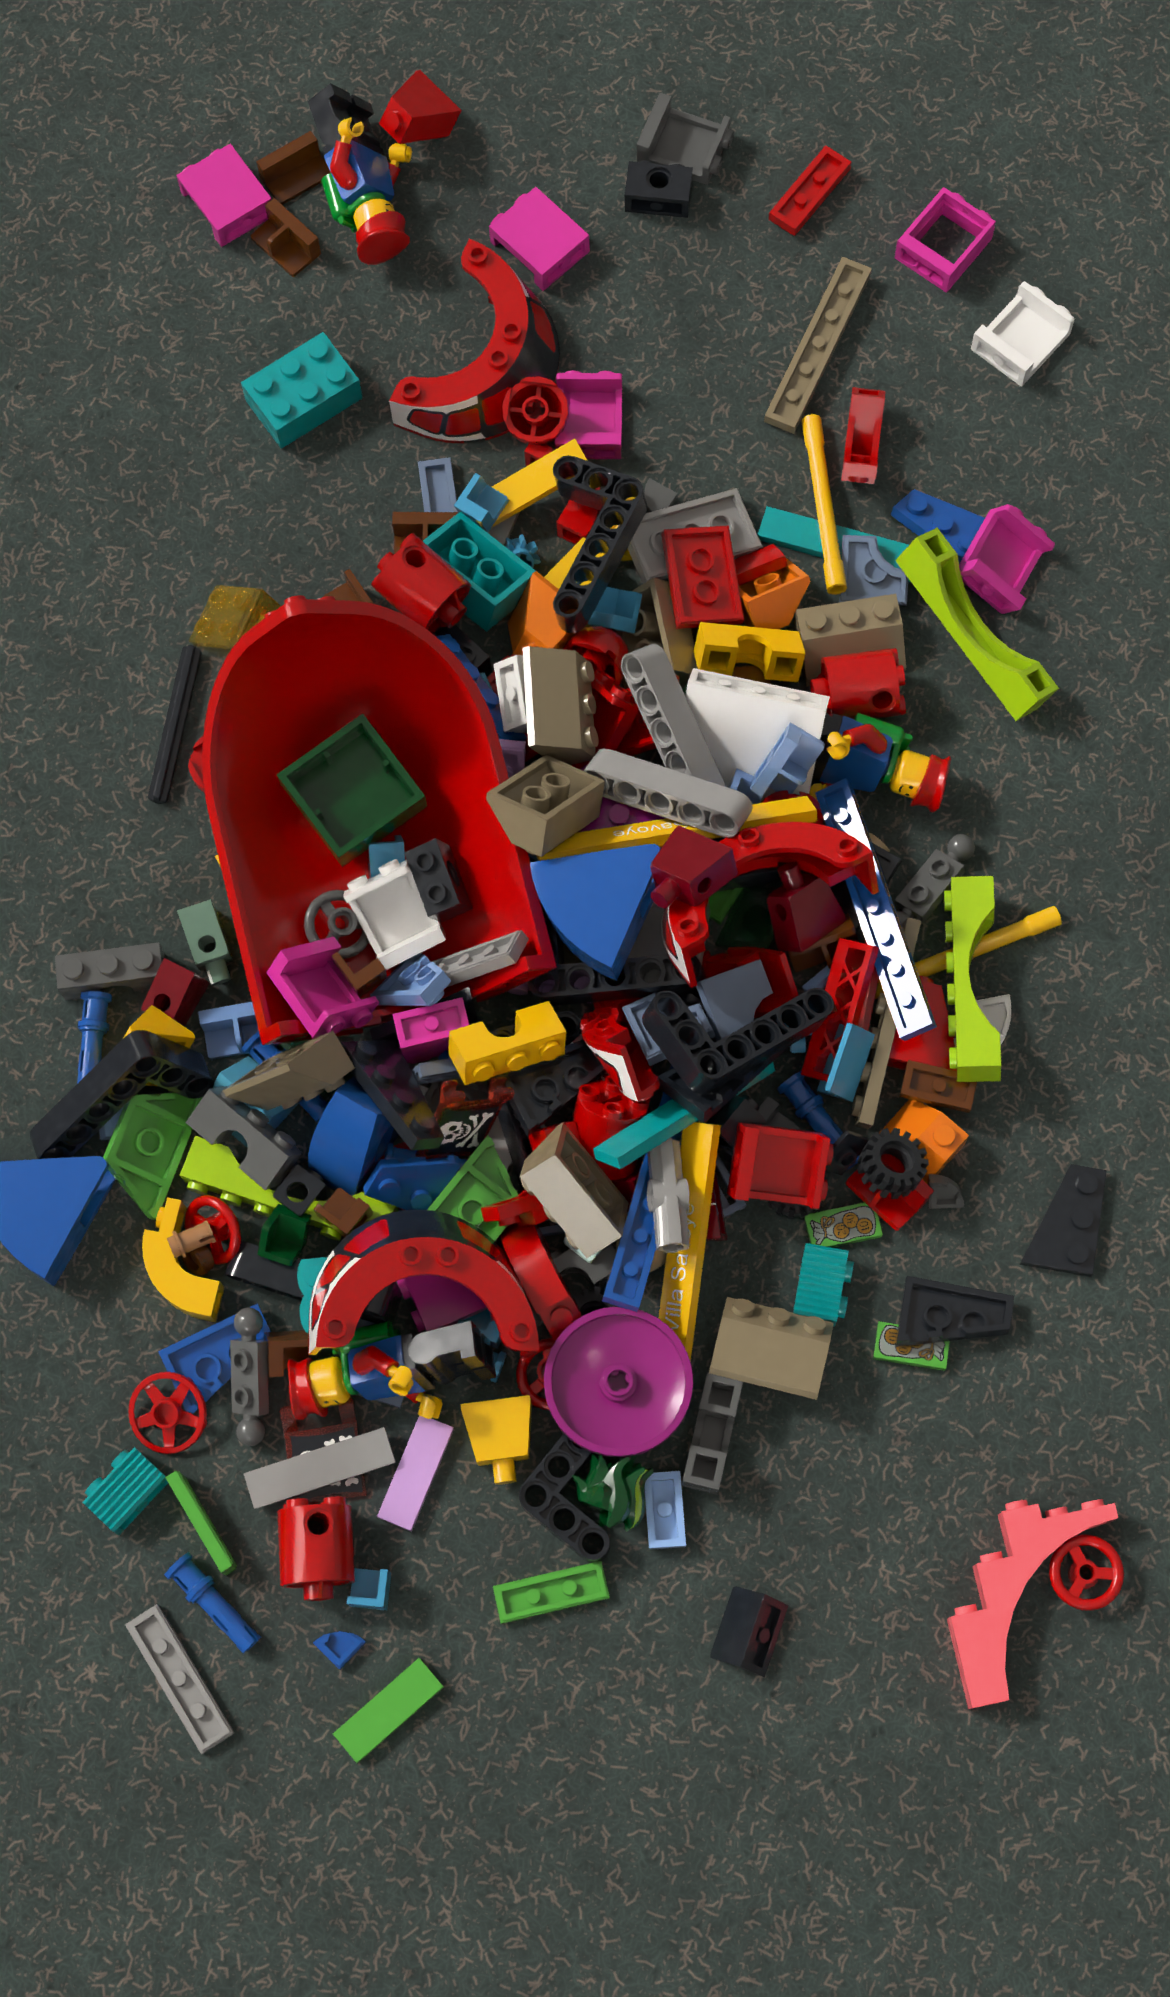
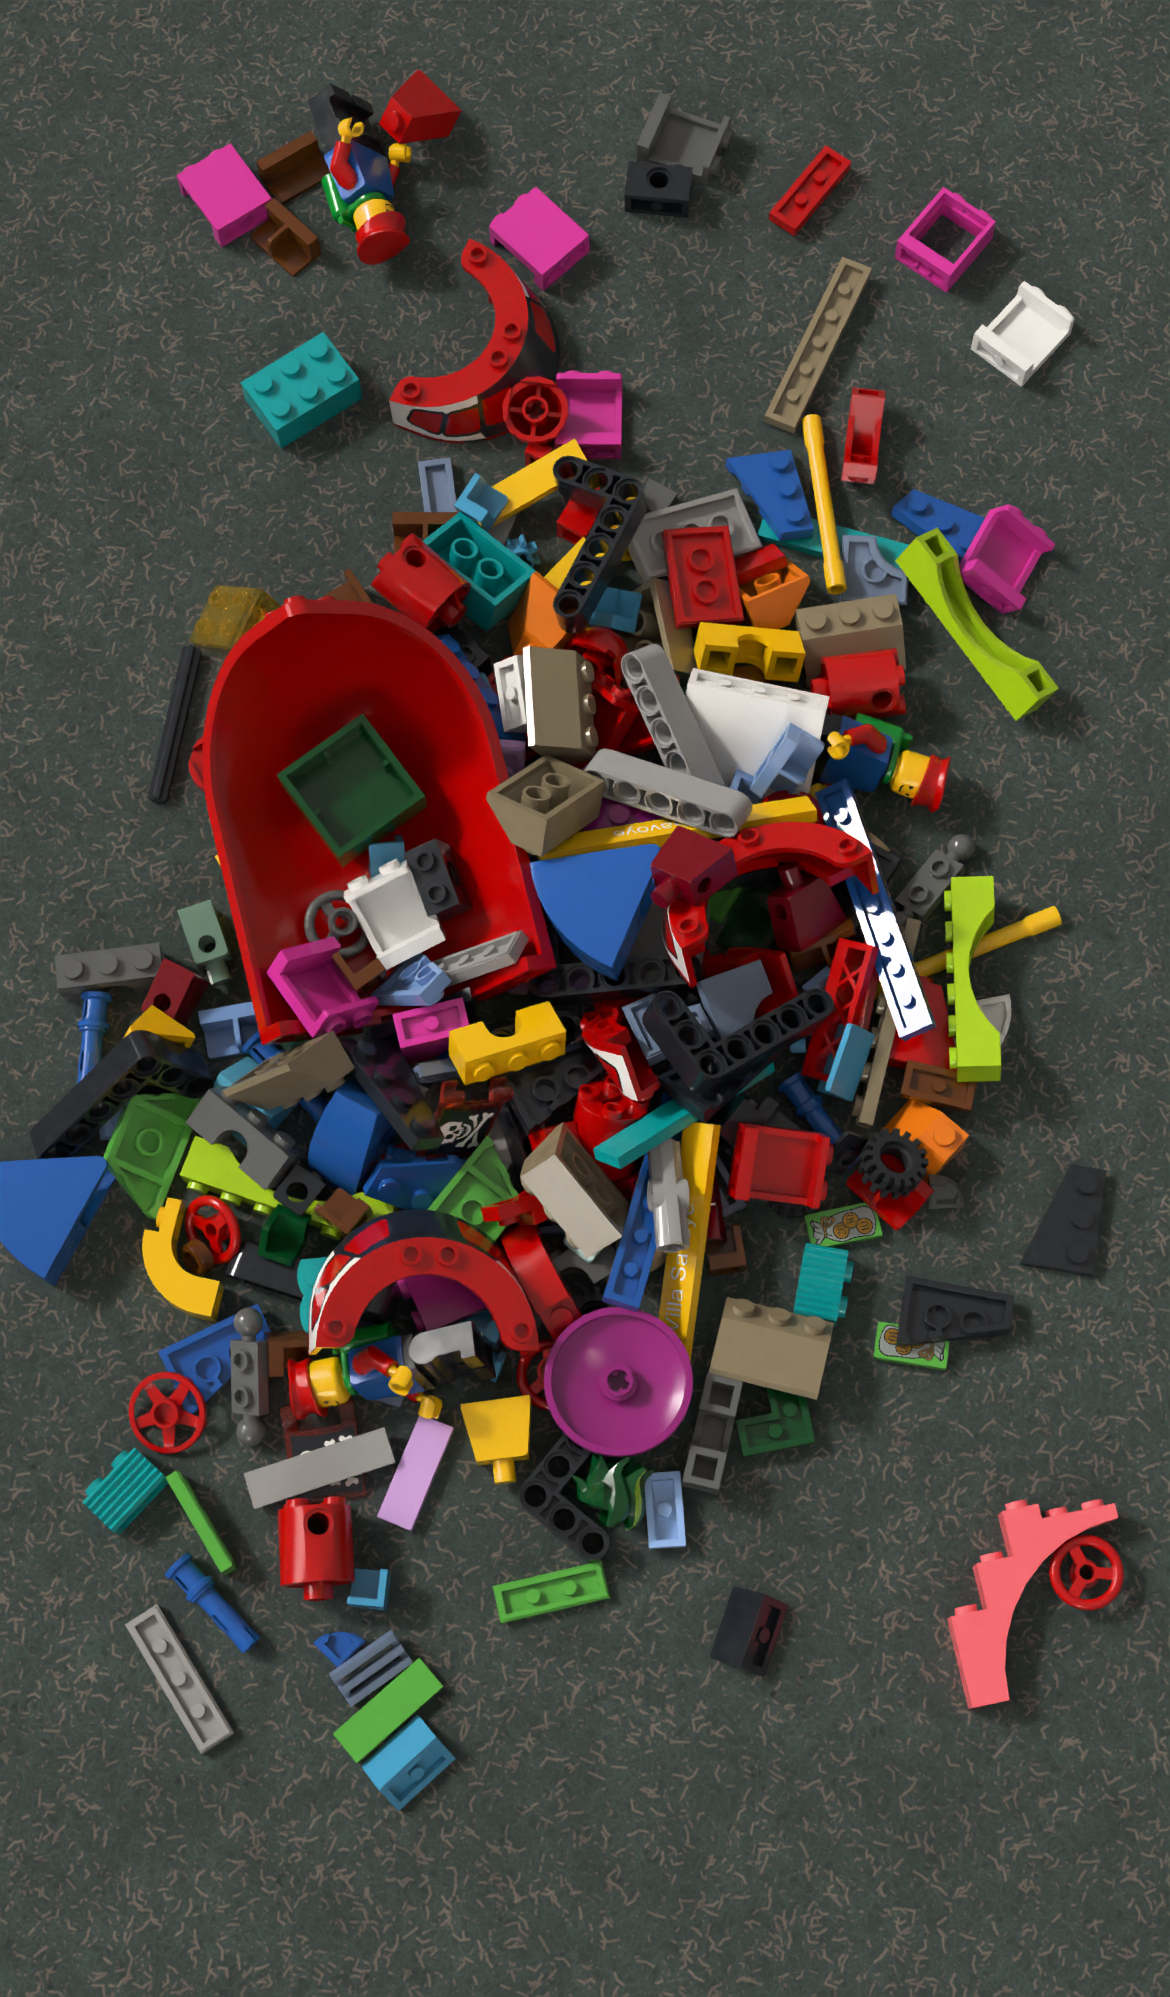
medium nougat pin [167,1220,216,1258] -> none
none -> sand blue tile [329,1630,413,1707]
none -> dark azure panel [362,1715,456,1811]
none -> reddish brown panel [705,1223,746,1276]
none -> blue wing [725,449,814,541]
none -> dark green plate [735,1387,815,1458]

